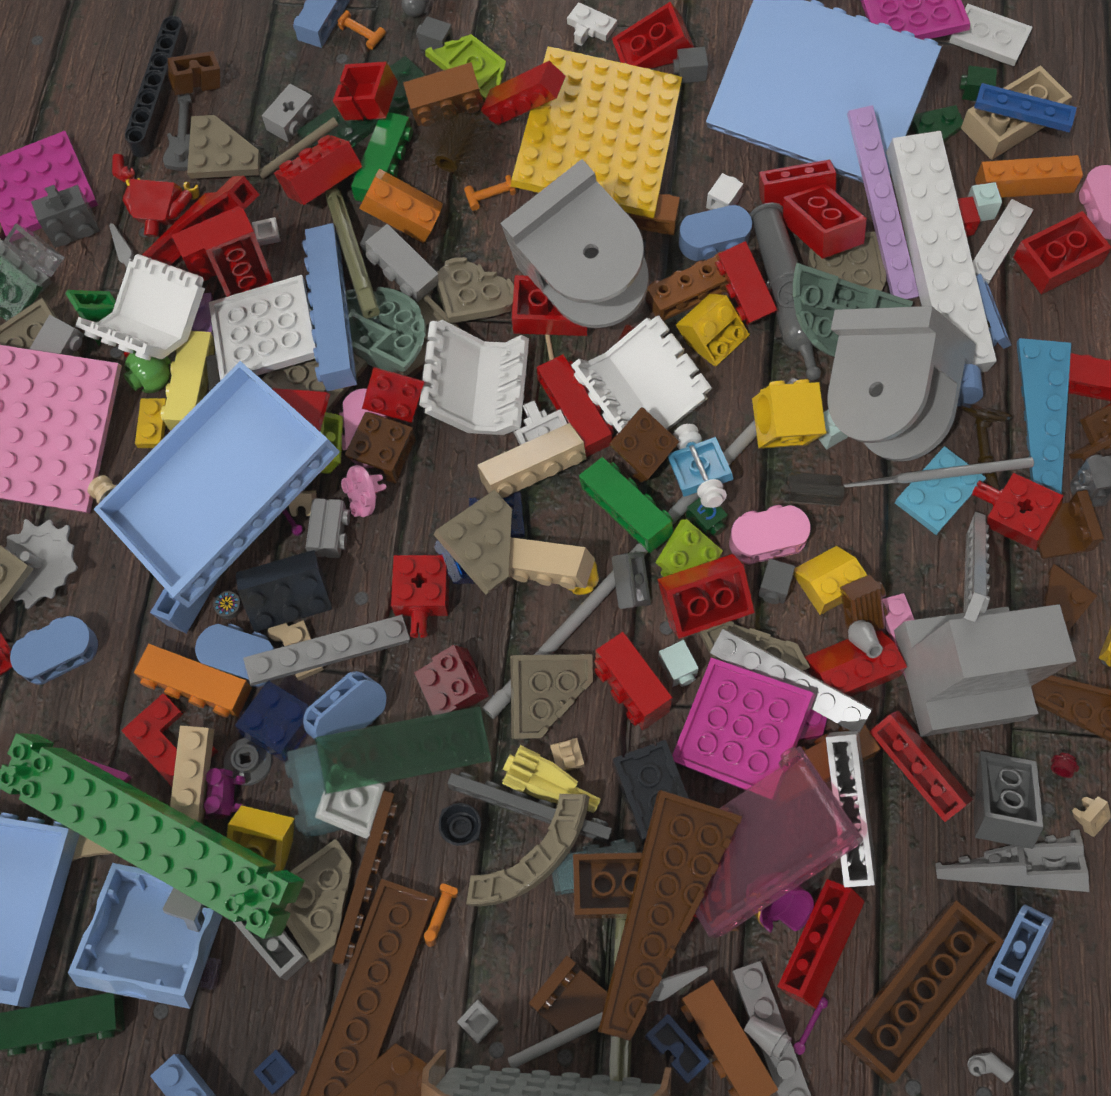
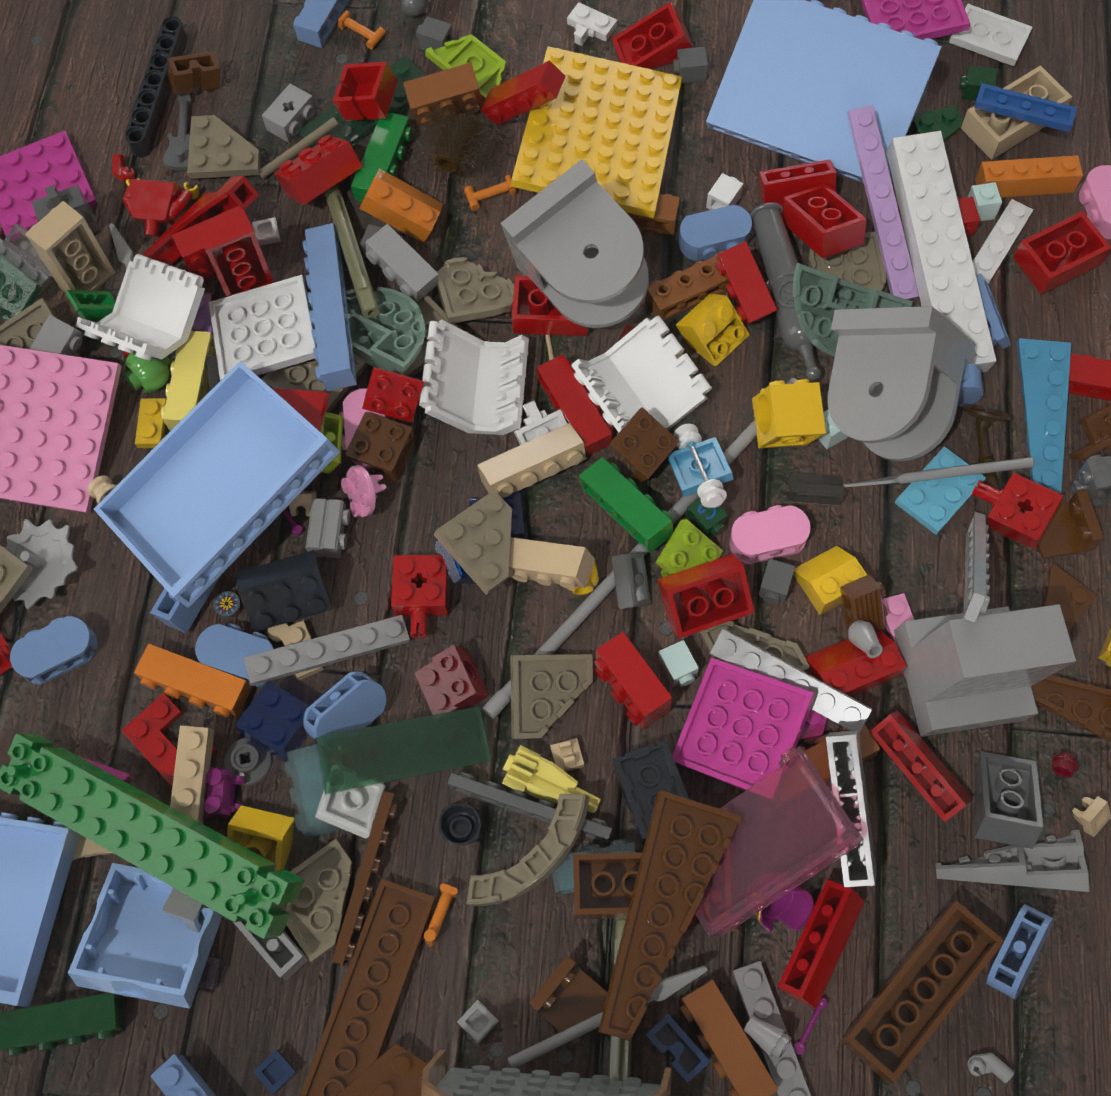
none -> tan brick [25,201,115,293]

